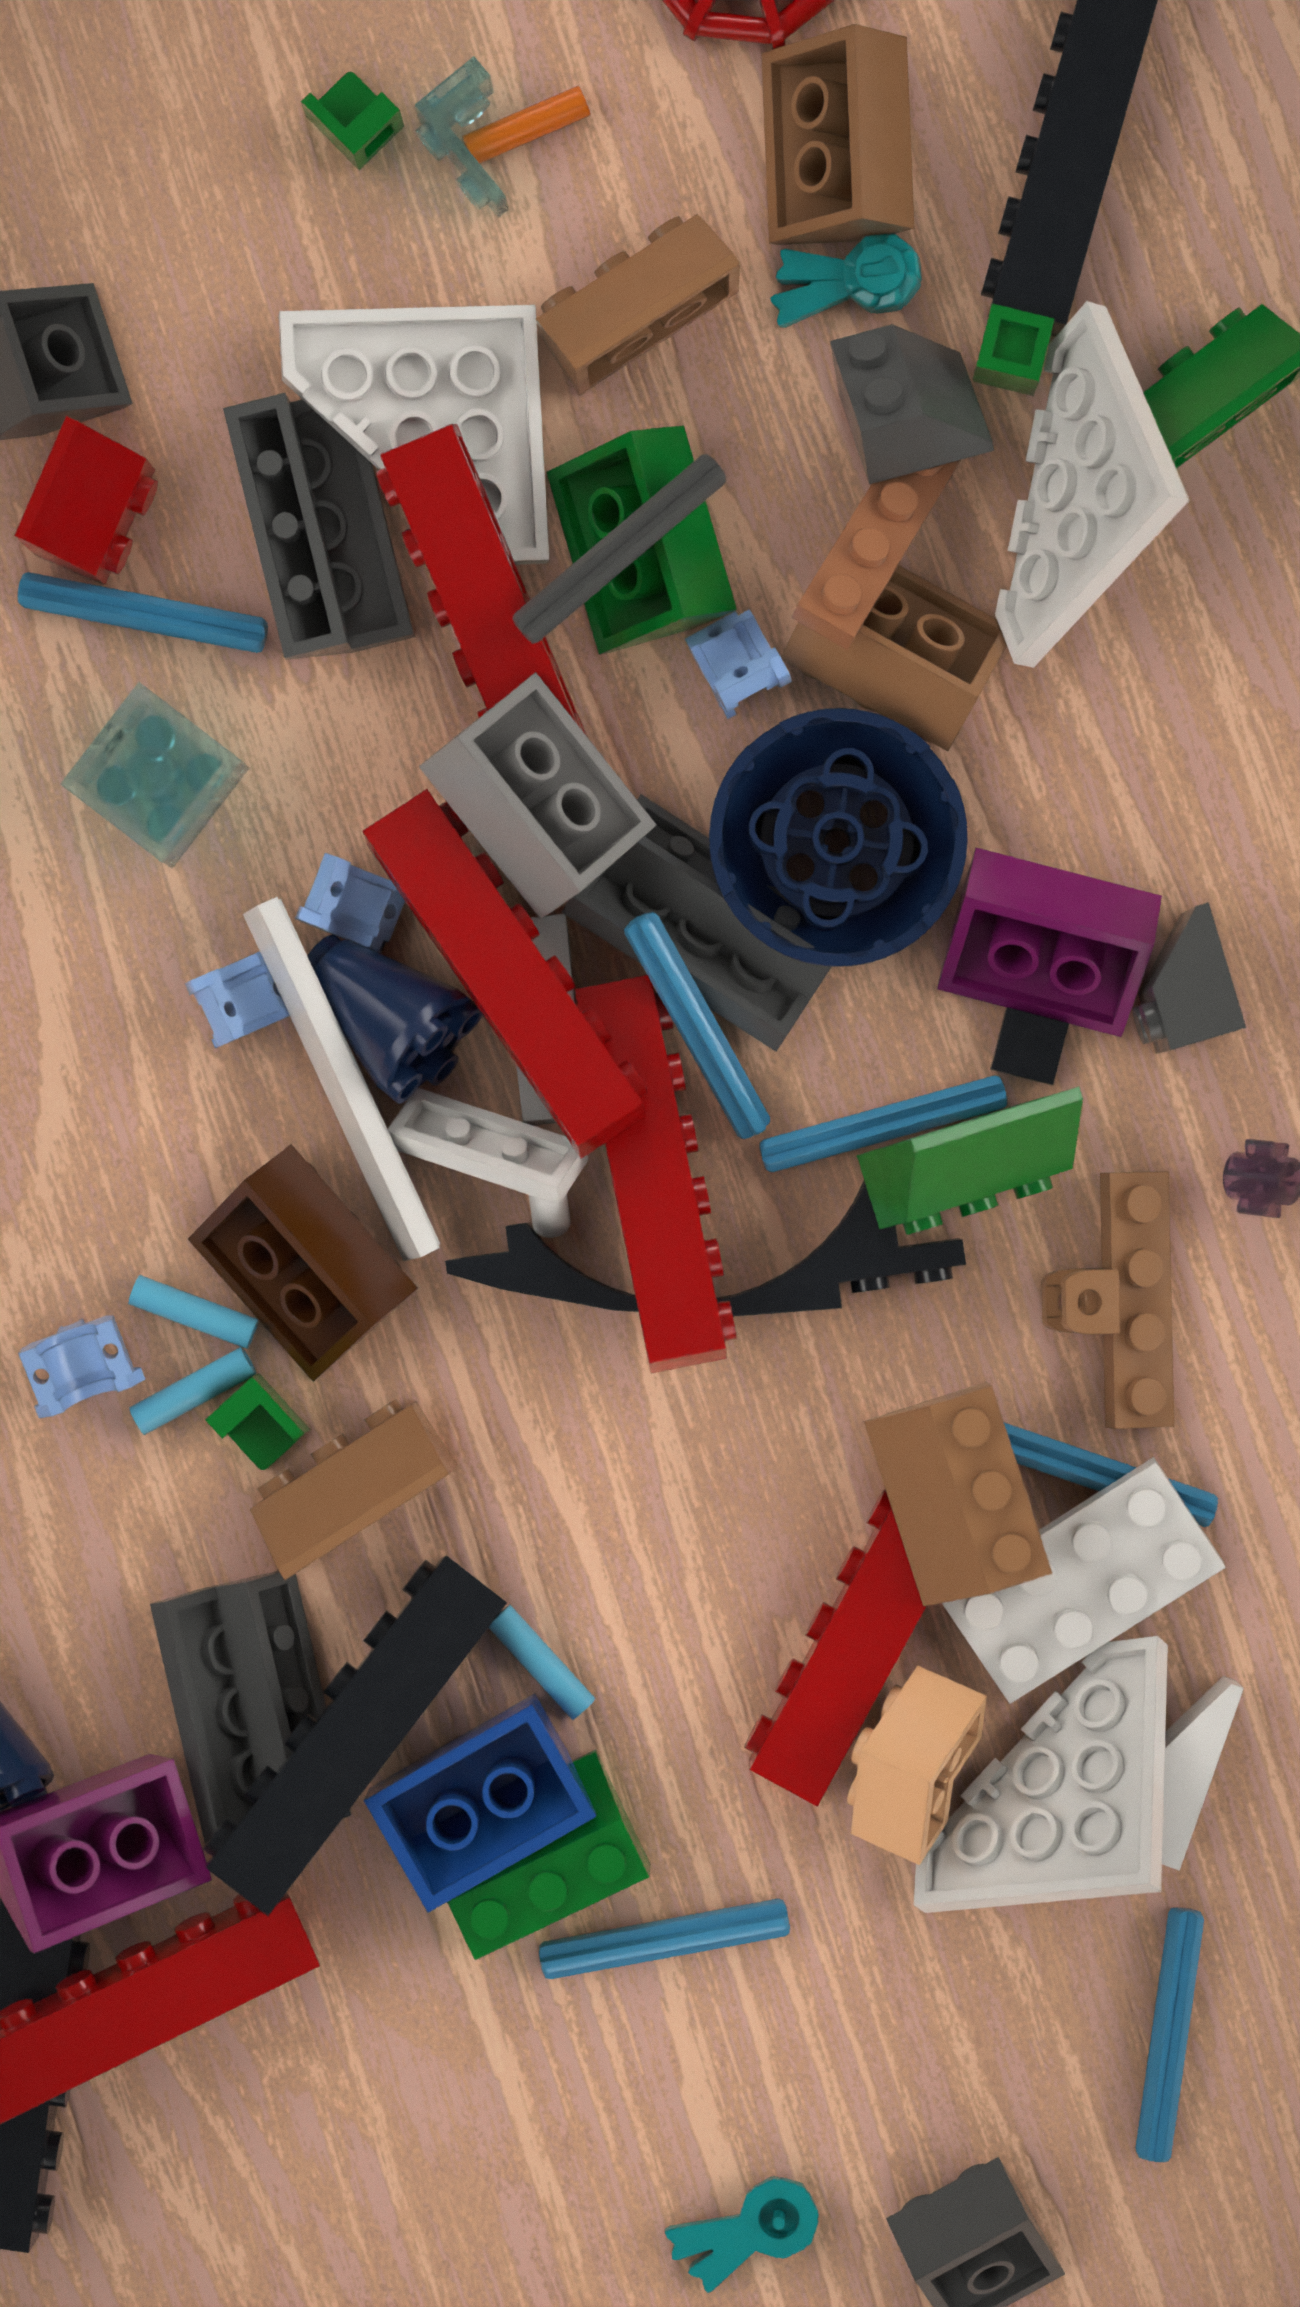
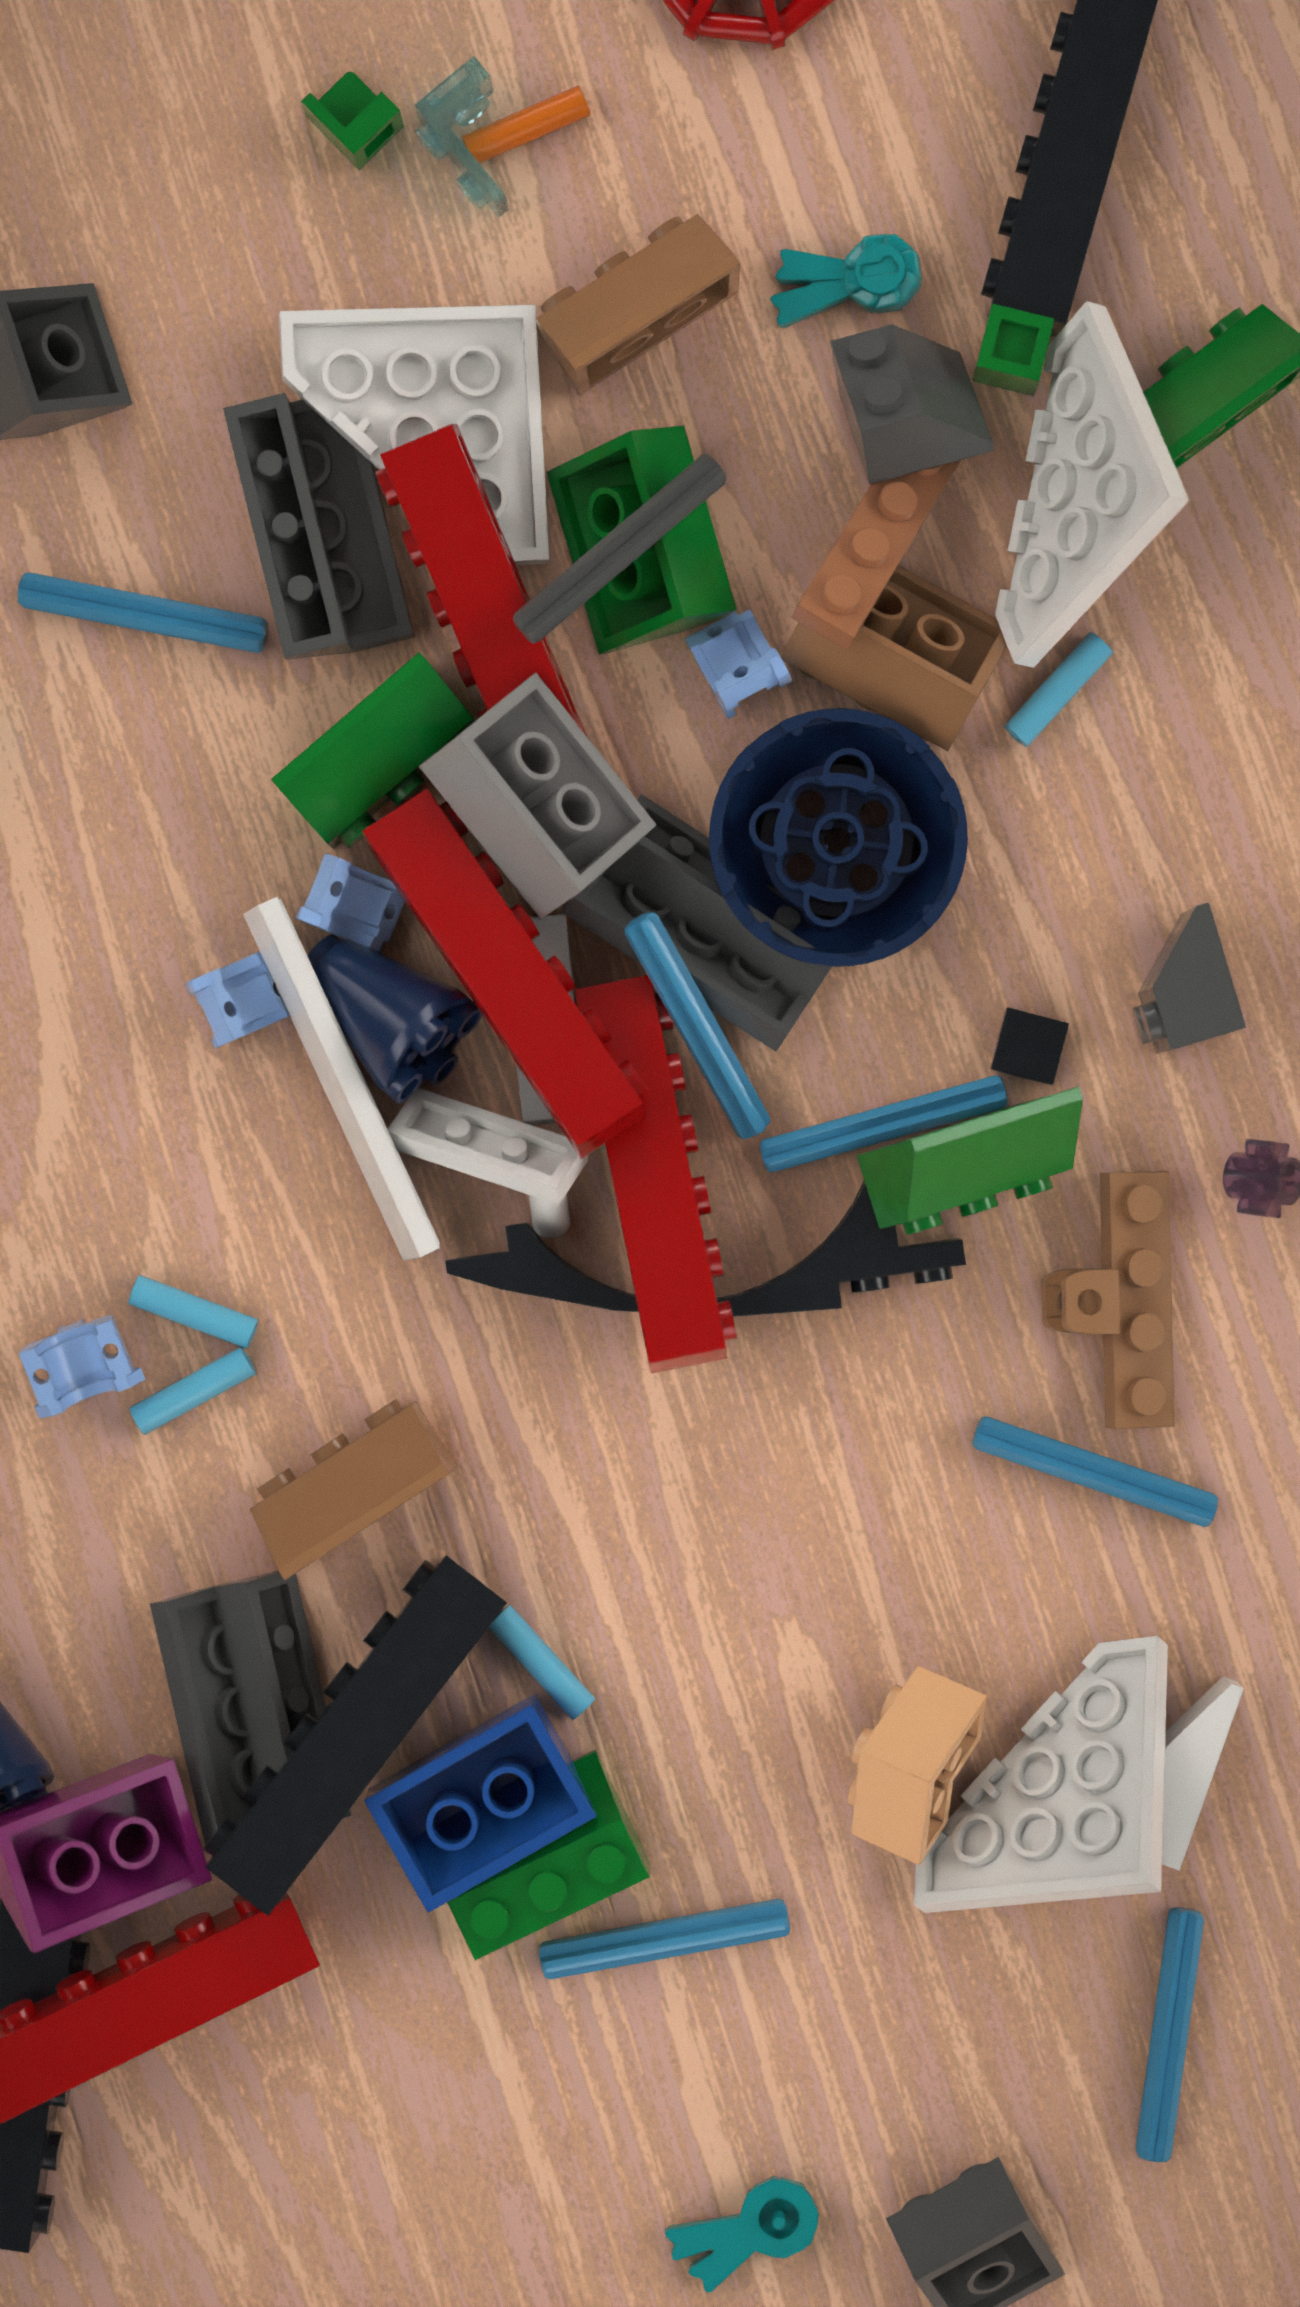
red slope [14,416,158,585] -> none
clear light blue brick [61,682,249,869] -> none
reddish brown slope [188,1144,418,1381] -> none
green panel [205,1373,310,1470] -> none
red brick [744,1489,927,1807] -> none
medium nougat slope [761,24,915,245] -> none
medium nougat slope [864,1382,1053,1607] -> none
magenta slope [937,847,1162,1037] -> none
white plate [942,1457,1226,1704] -> none
none -> green slope [271,652,475,849]
none -> medium azure piece [1004,632,1113,748]

